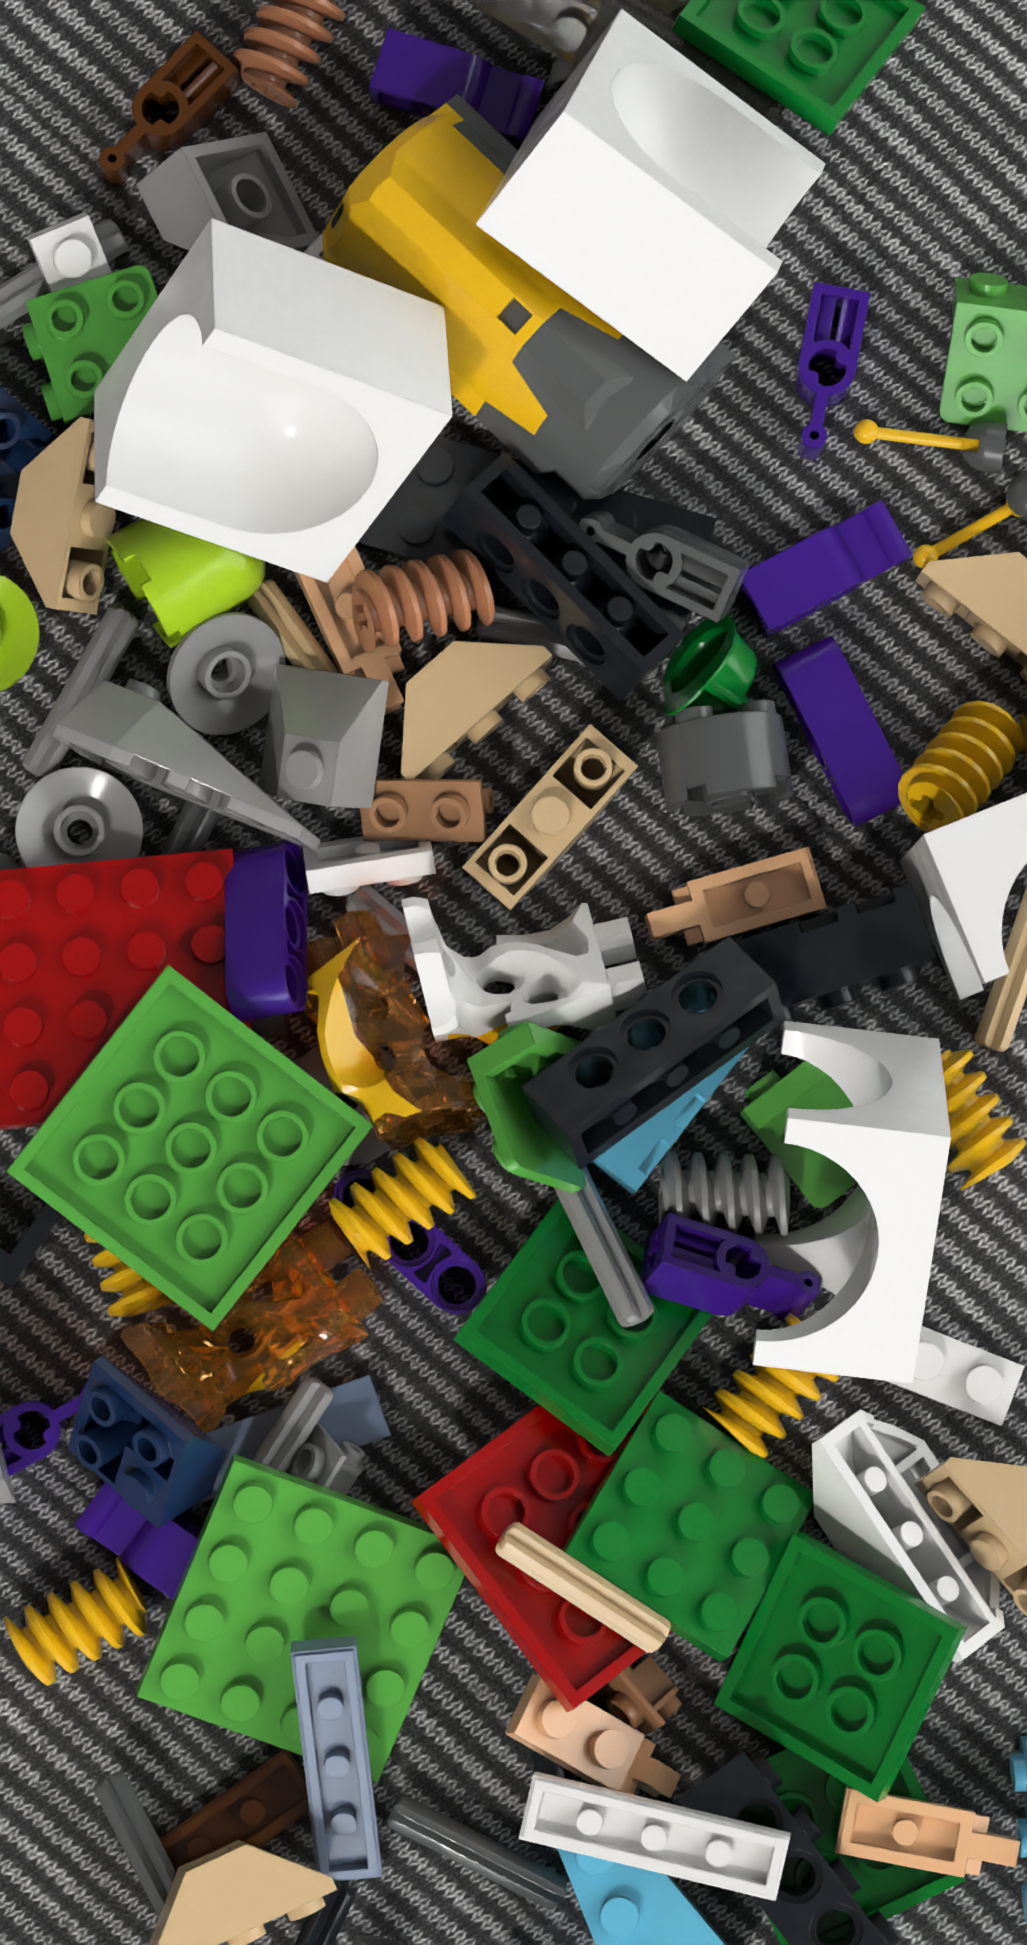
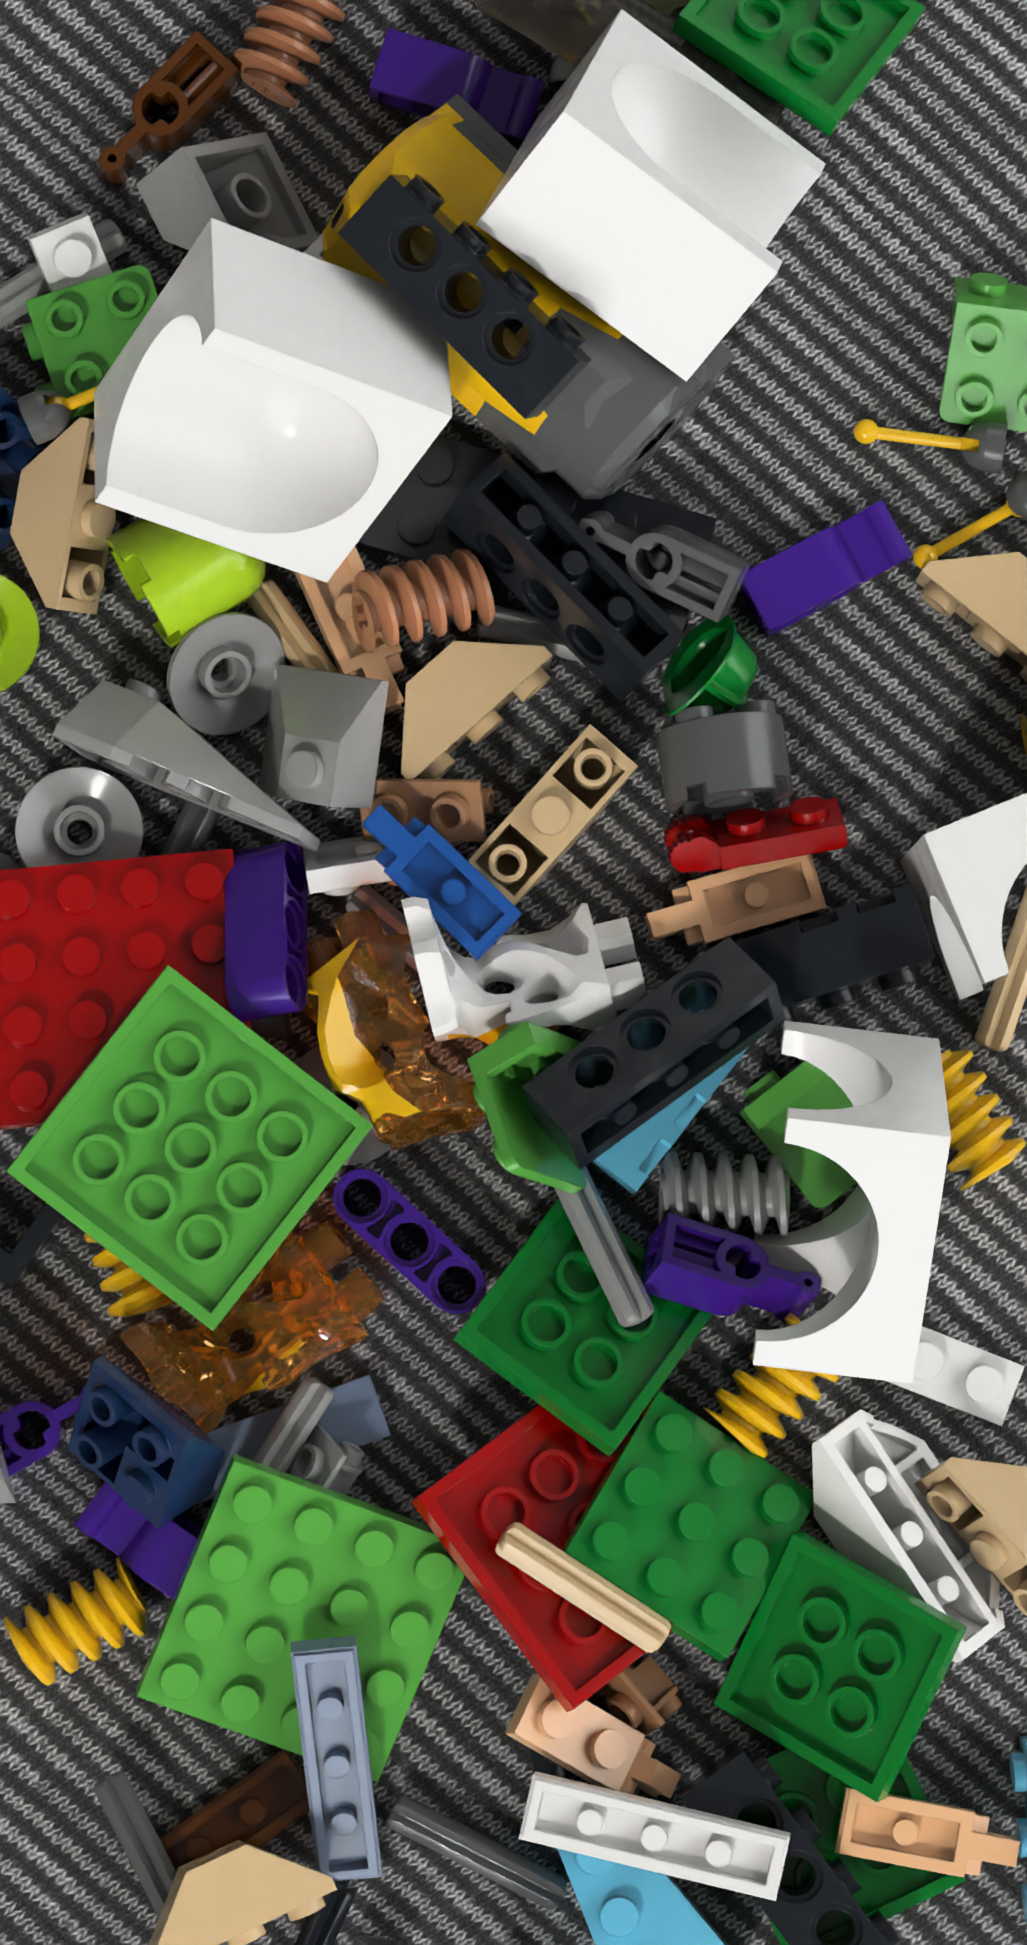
light grey axle [23,606,139,779] -> none
yellow piece [328,1137,477,1270] -> none
dark purple beam [773,635,903,827] -> none
dark purple piece [795,282,871,461] -> none
yellow piece [898,701,1026,833] -> none
none -> dark grey hinge [17,386,98,445]
none -> black brick [338,174,592,419]
none -> blue hinge [362,805,522,961]
none -> red hinge [663,797,848,874]

